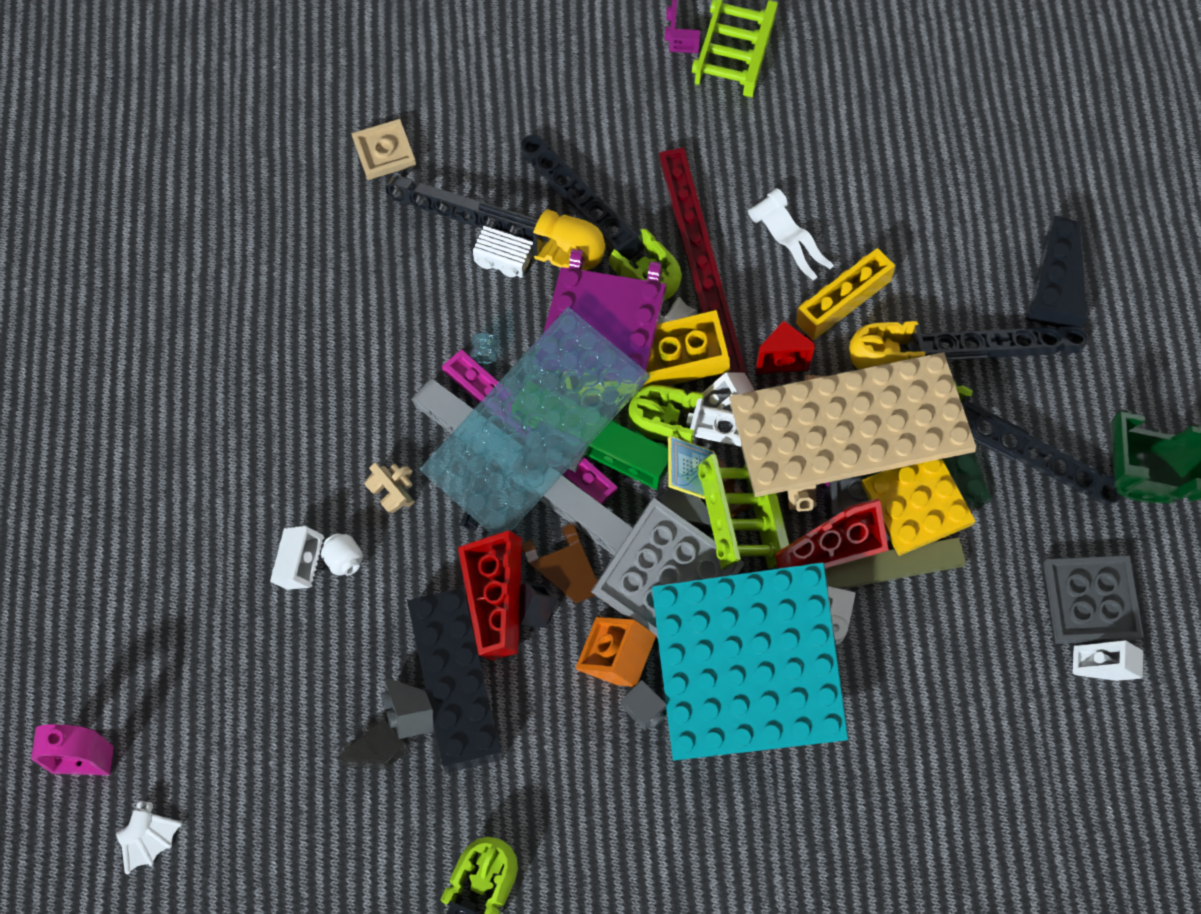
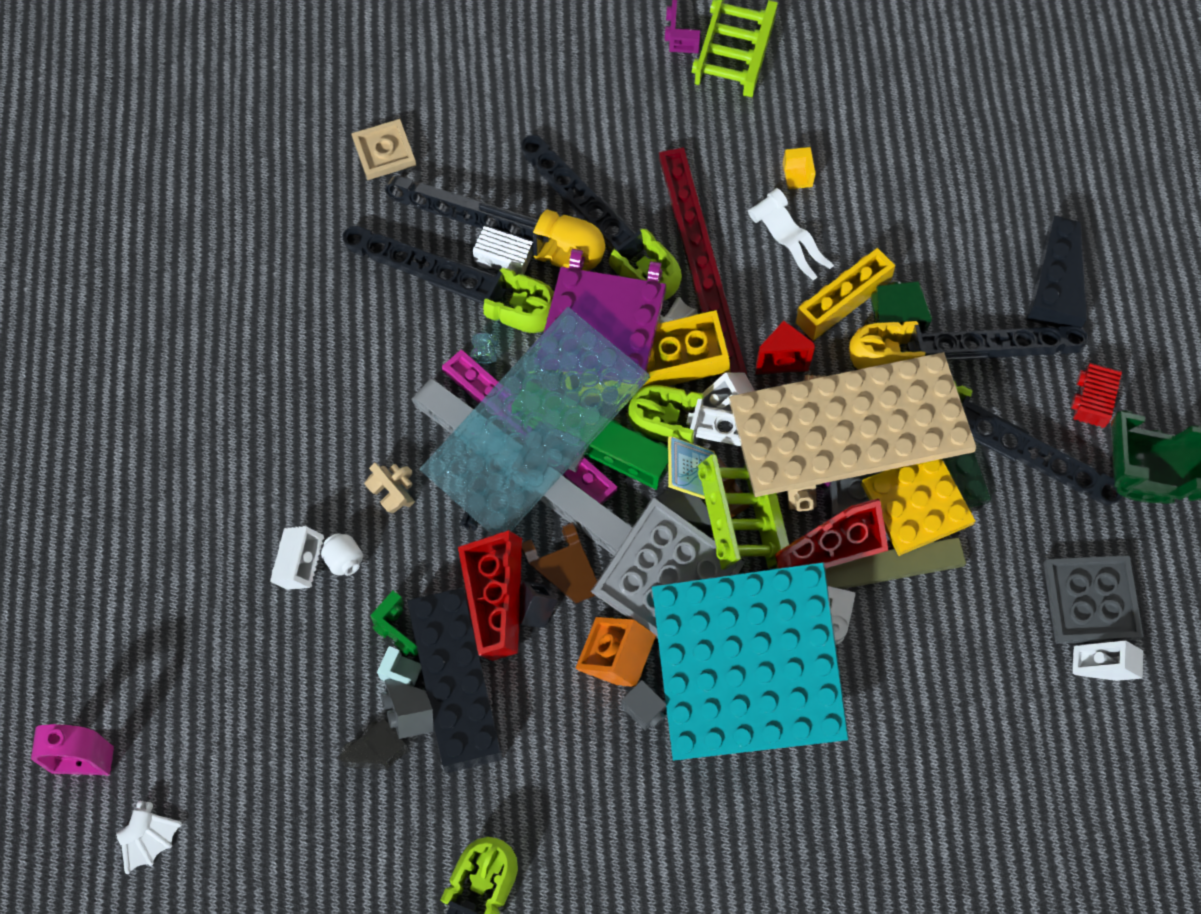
none -> black piece [342,226,554,333]
none -> green bracket [370,590,419,658]
none -> light aqua panel [377,646,422,687]
none -> yellow panel [783,147,815,189]
none -> dark green torso [871,281,932,331]
none -> red brick [1071,363,1122,428]

